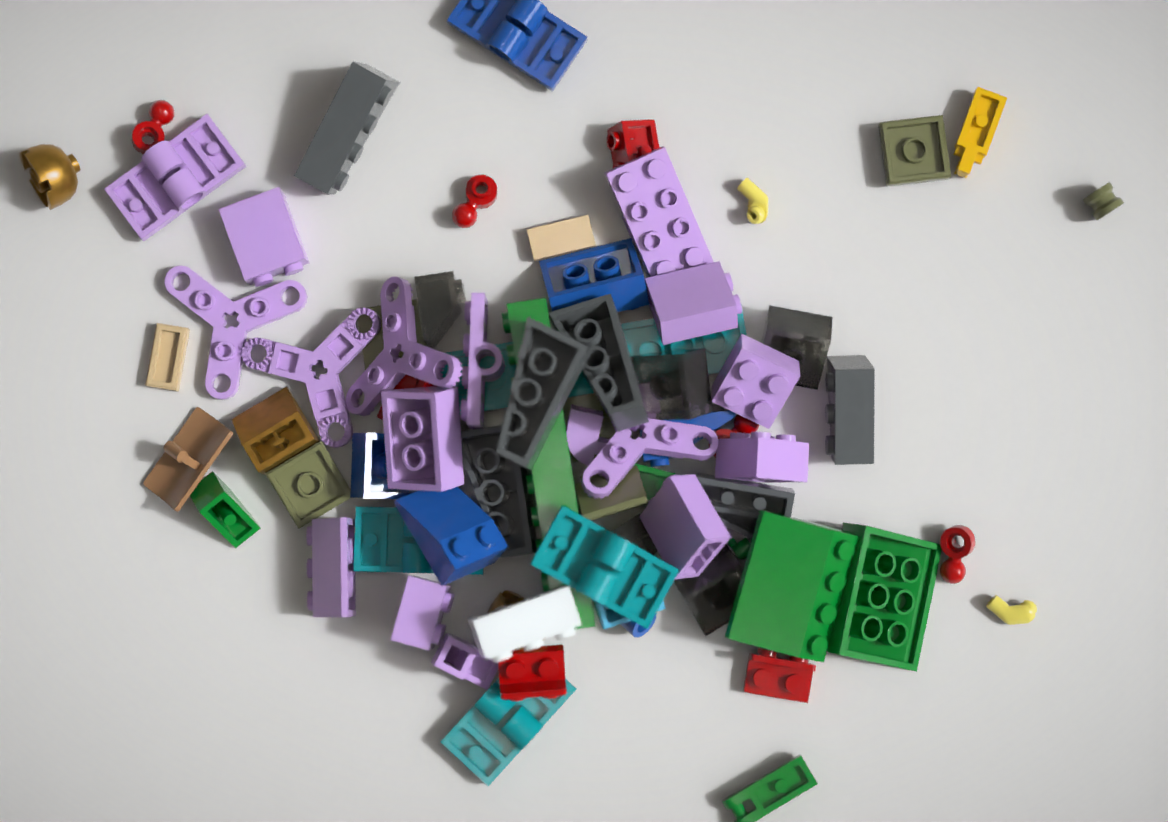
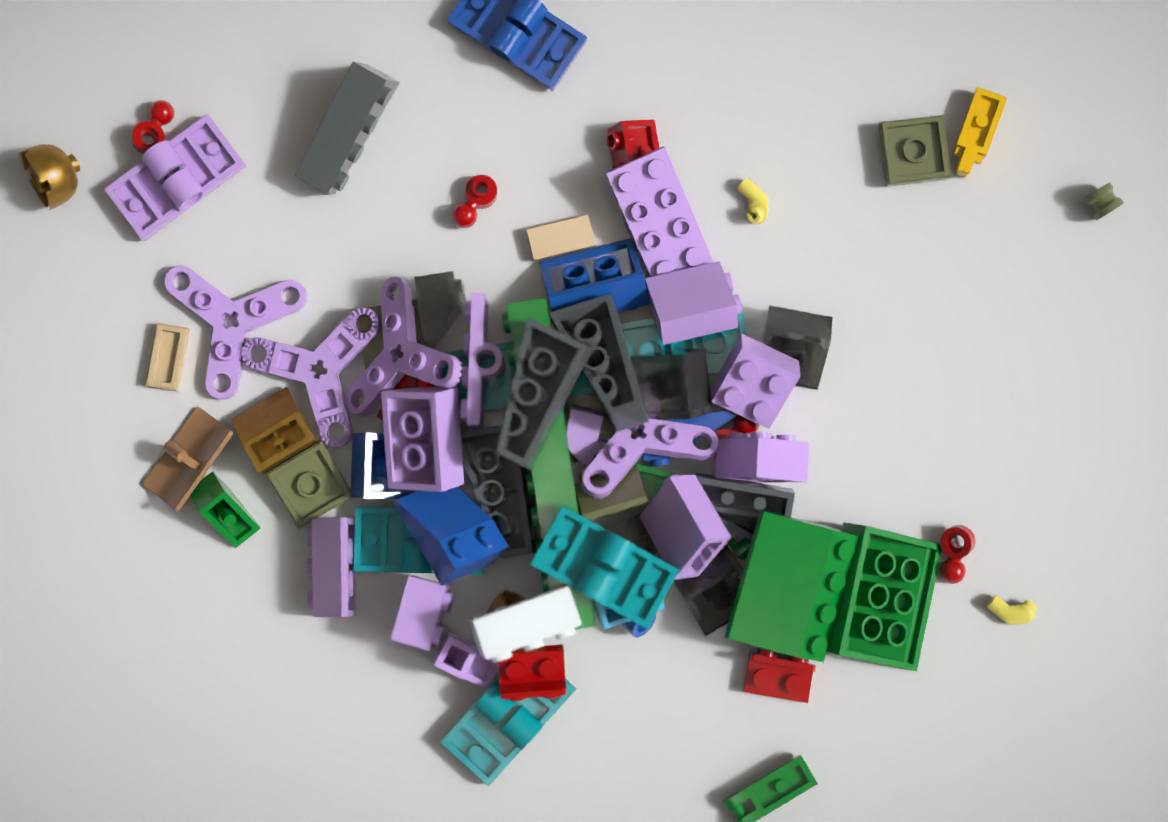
lavender brick [219,187,309,287] -> none
dark grey wedge [825,355,875,465] -> none

